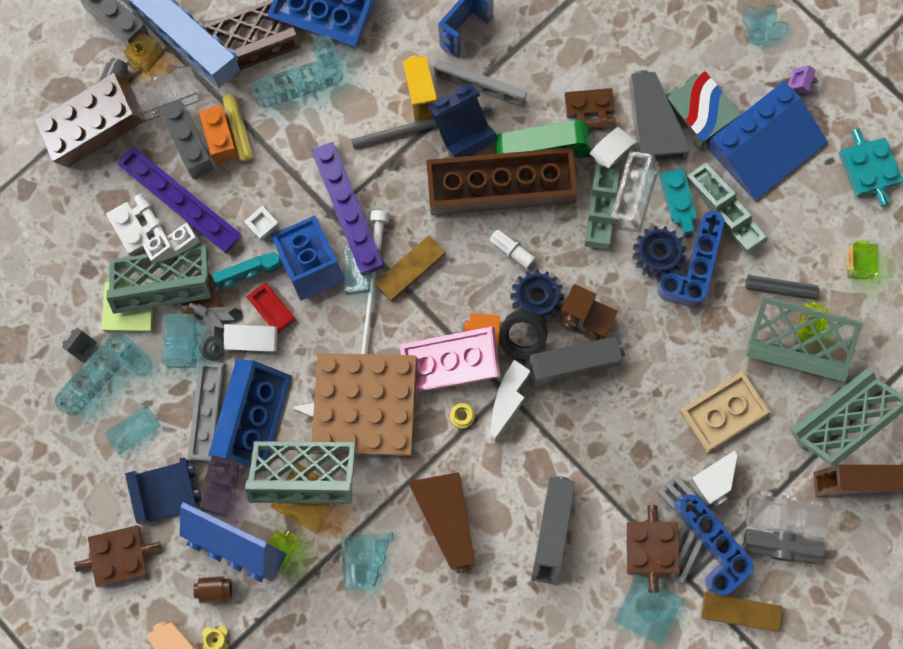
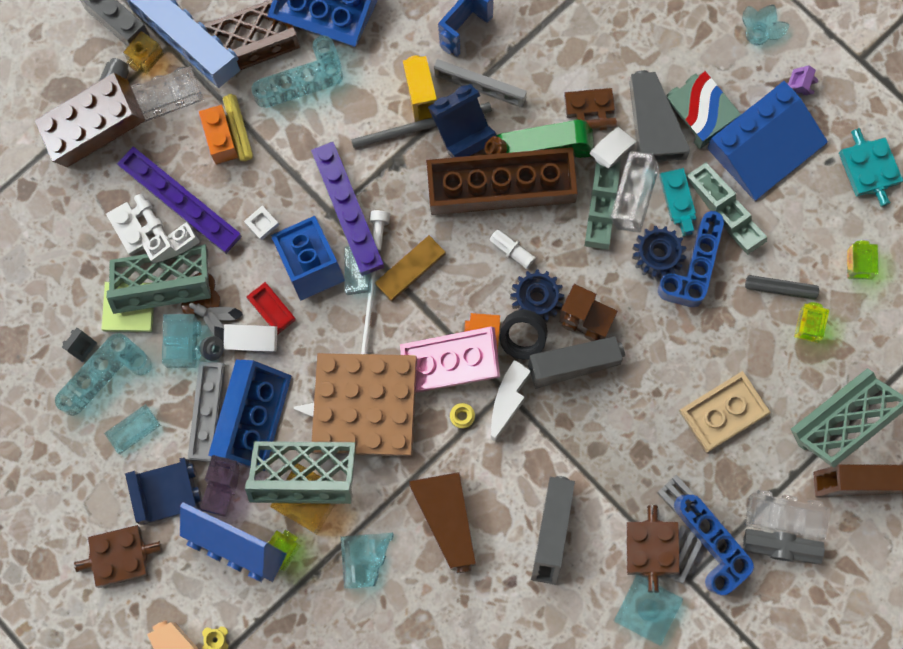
dark grey brick [159,98,214,179] -> none
reddish brown brick [193,576,232,604] -> none
teal hinge [212,251,282,289] -> none
white slope [689,451,737,507] -> none
pearl gold tile [700,592,782,632] -> none
sand green fence [746,296,863,382] -> none
none -> reddish brown plate [485,136,507,155]

